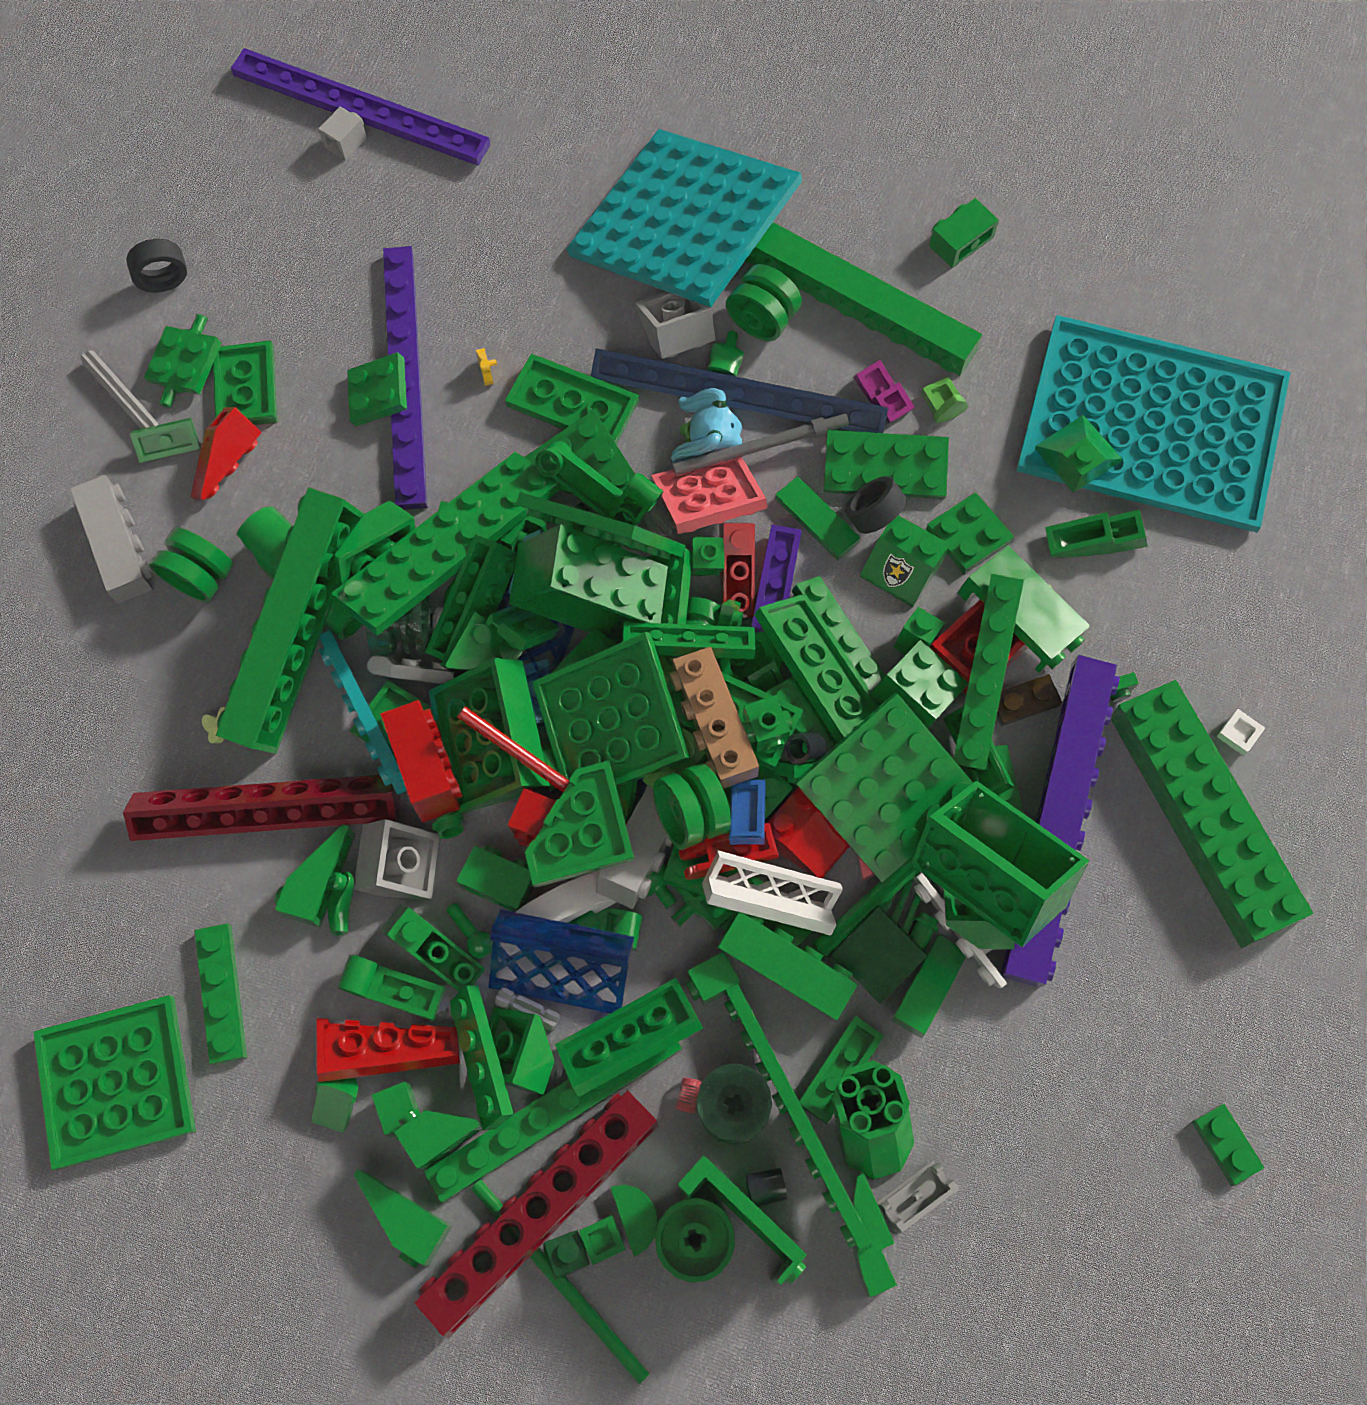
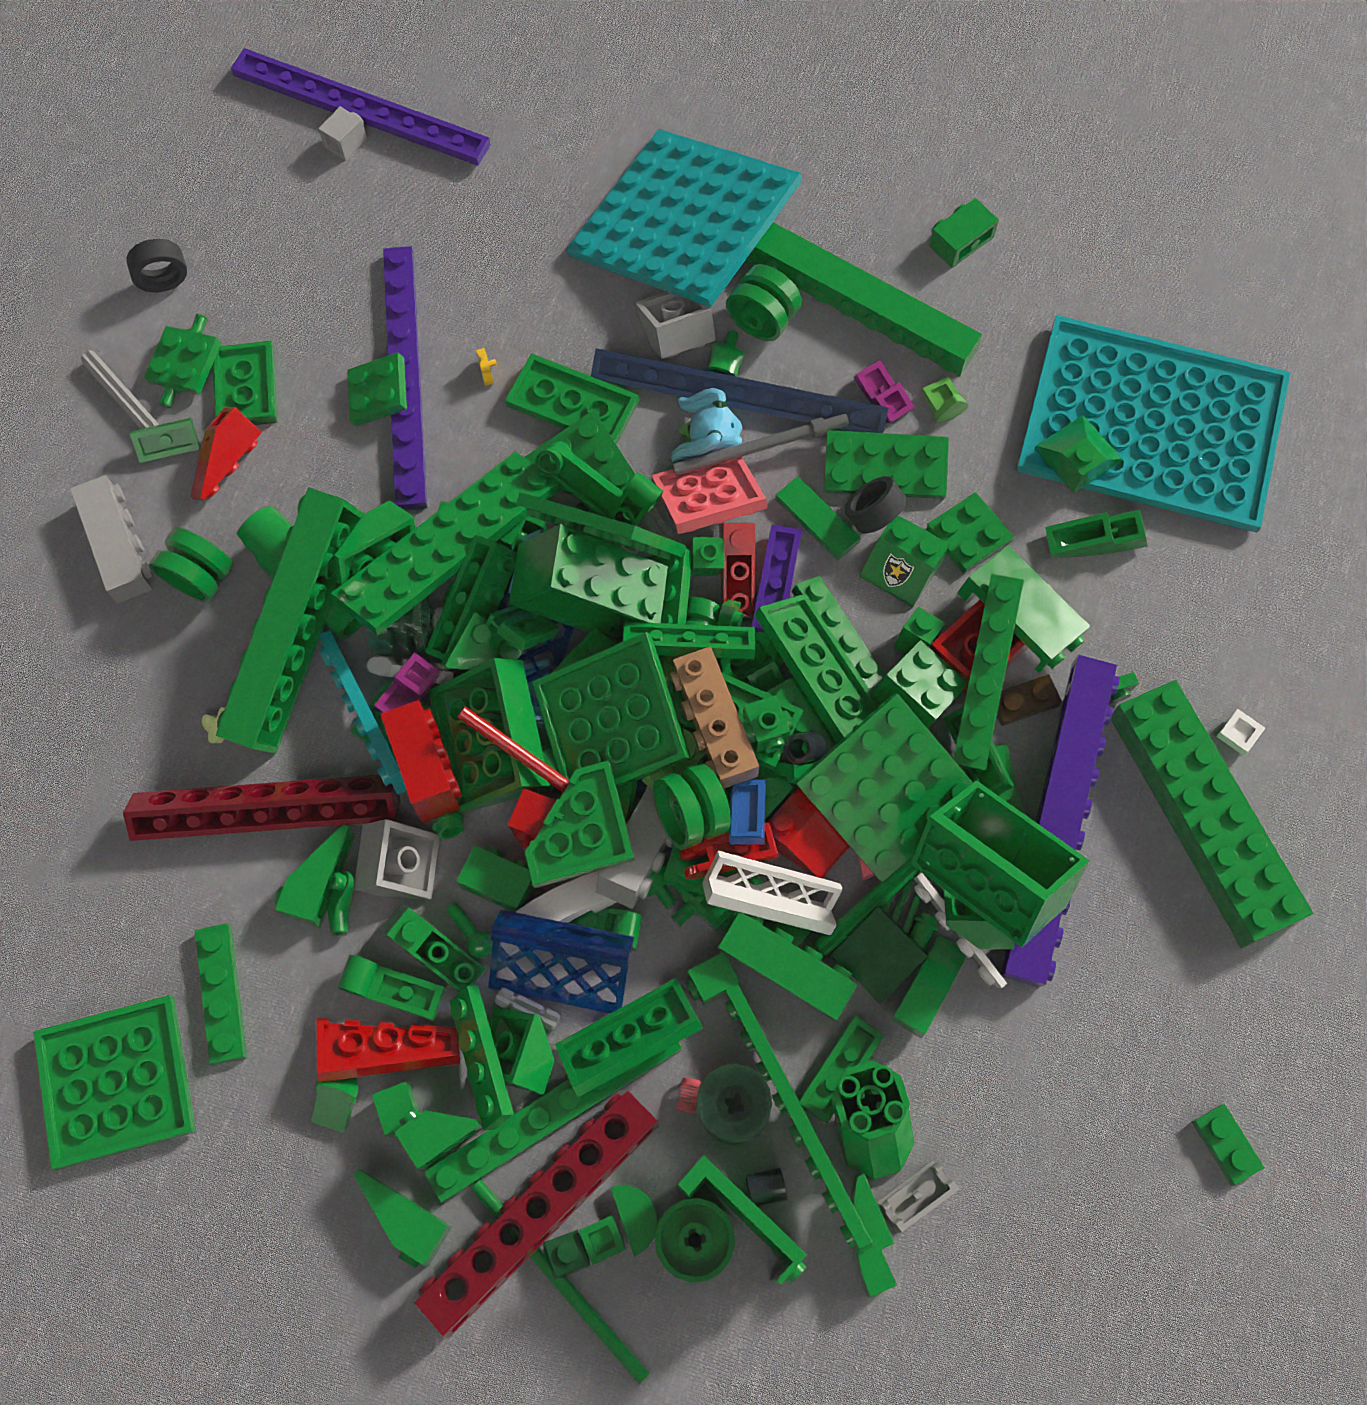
none -> magenta slope [374,653,441,714]

